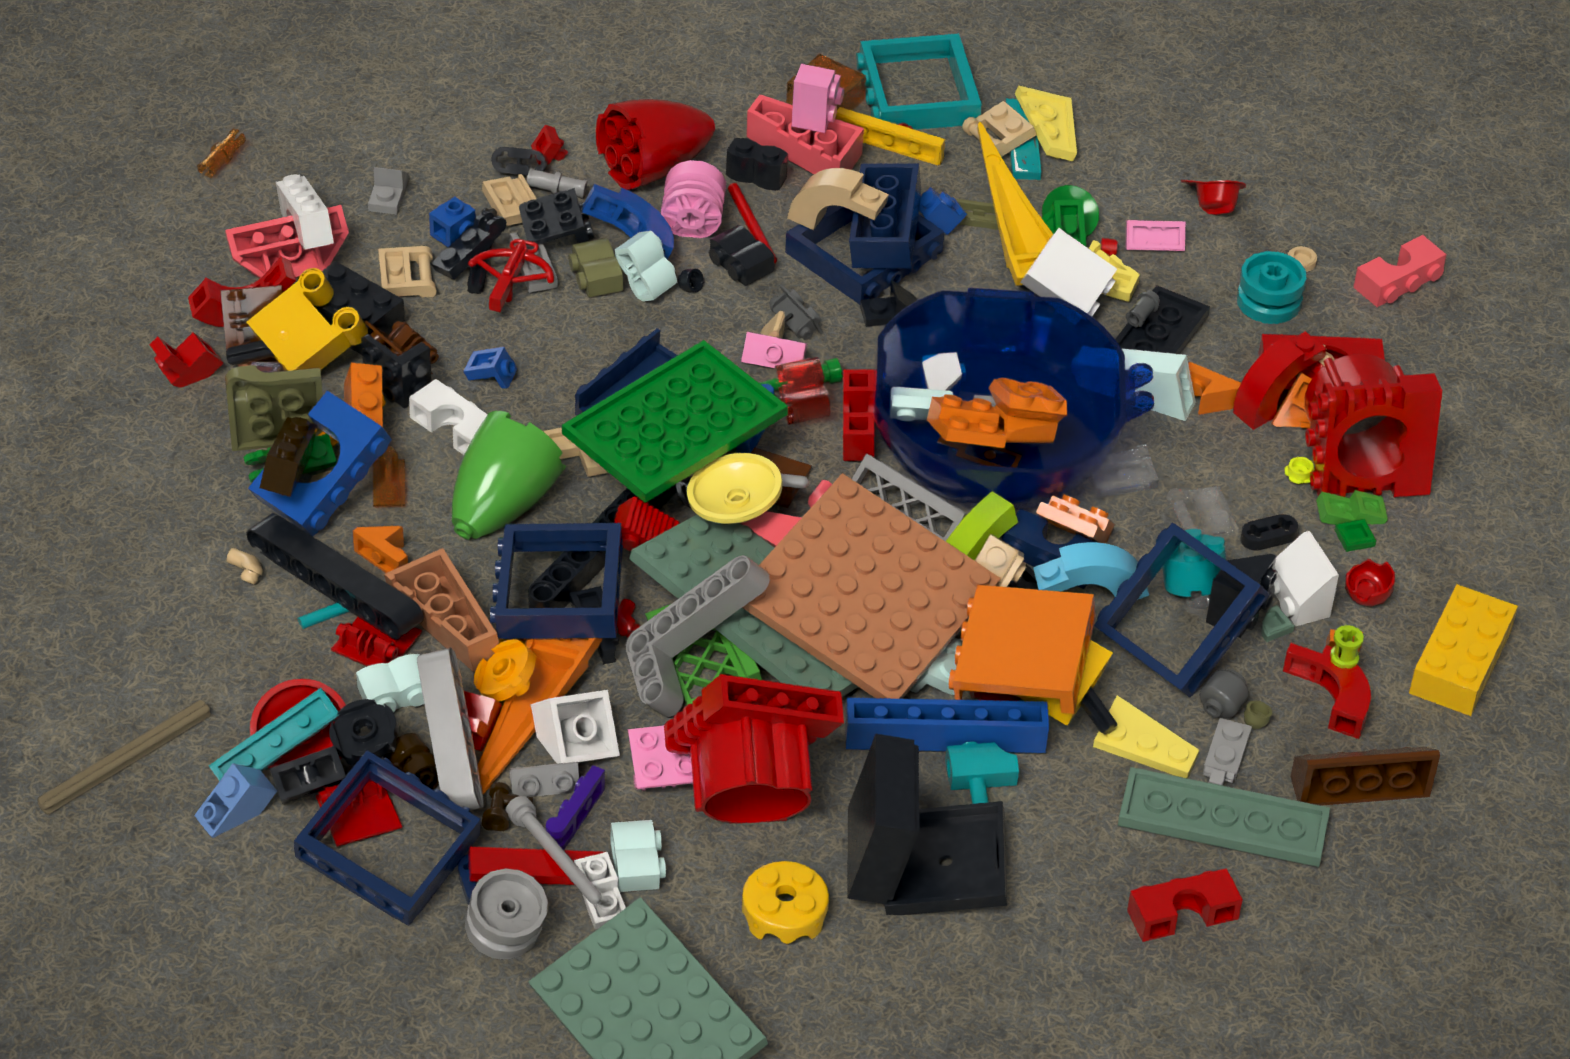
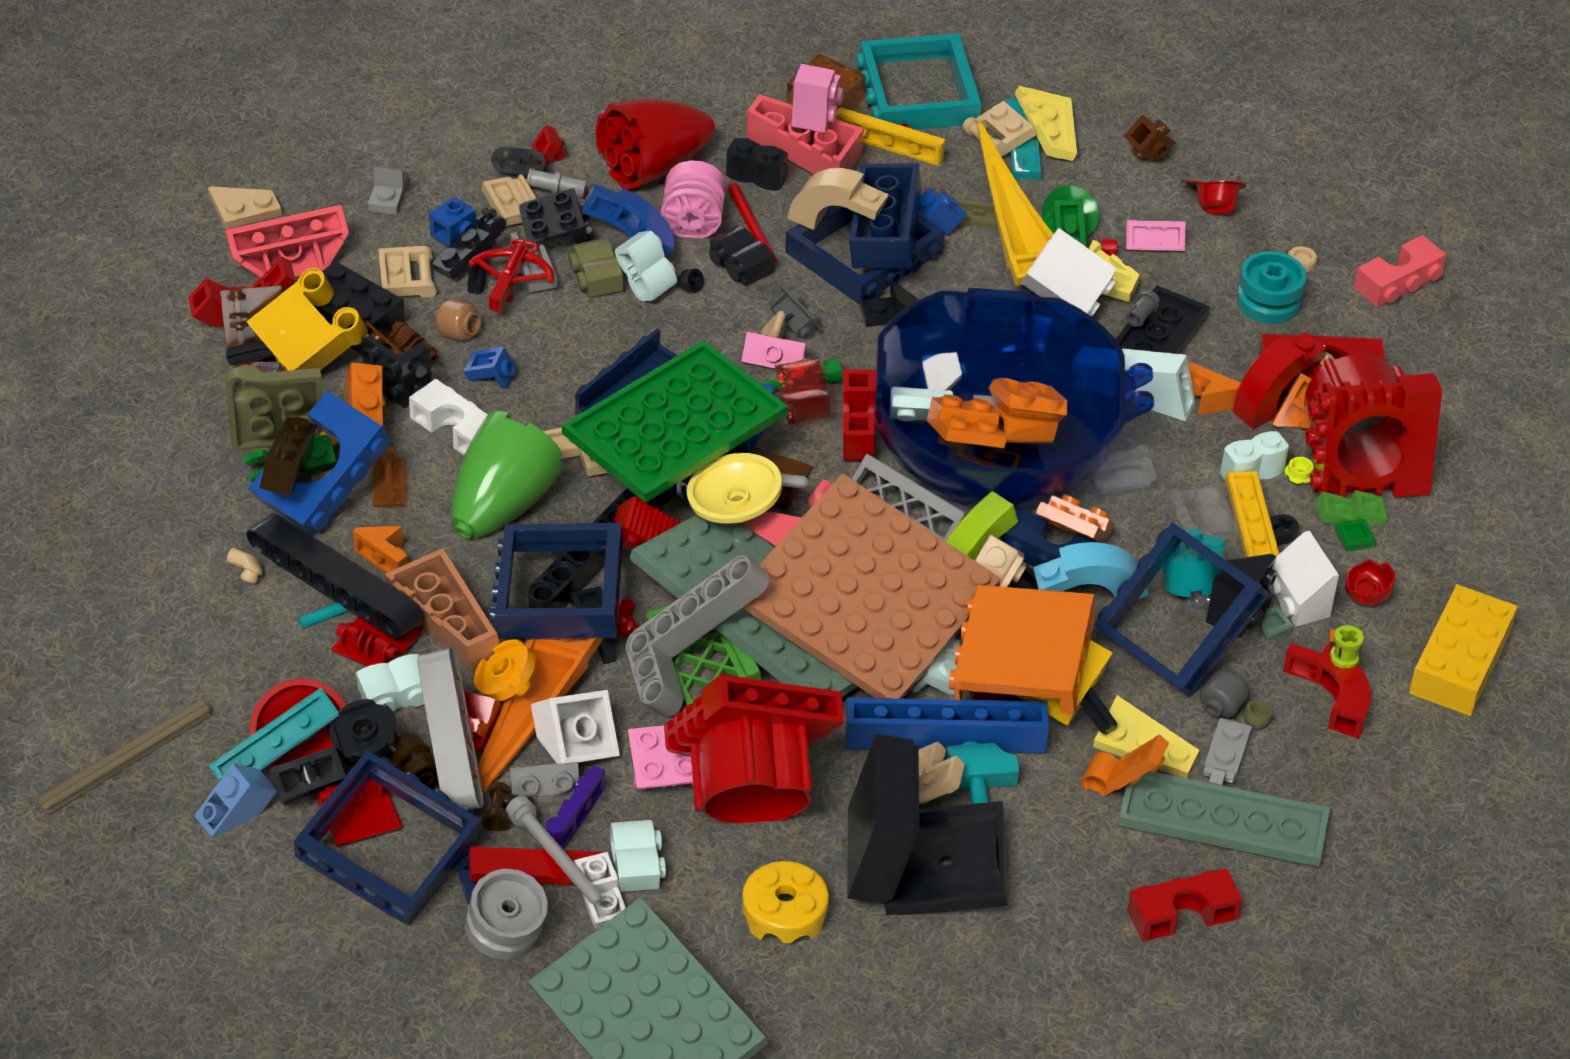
red brick [149,332,224,388] -> none
clear orange pin [197,129,246,178] -> none
white arch [276,174,334,250] -> none
reddish brown slope [1290,747,1440,806] -> none
none -> tan wing [208,186,282,229]
none -> medium nougat head [435,300,481,341]
none -> tan plate [919,741,965,805]
none -> orange plate [1081,734,1169,797]
none -> reddish brown brick [1124,115,1176,163]
none -> light aqua brick [1220,431,1289,479]
none -> yellow tile [1225,471,1279,558]

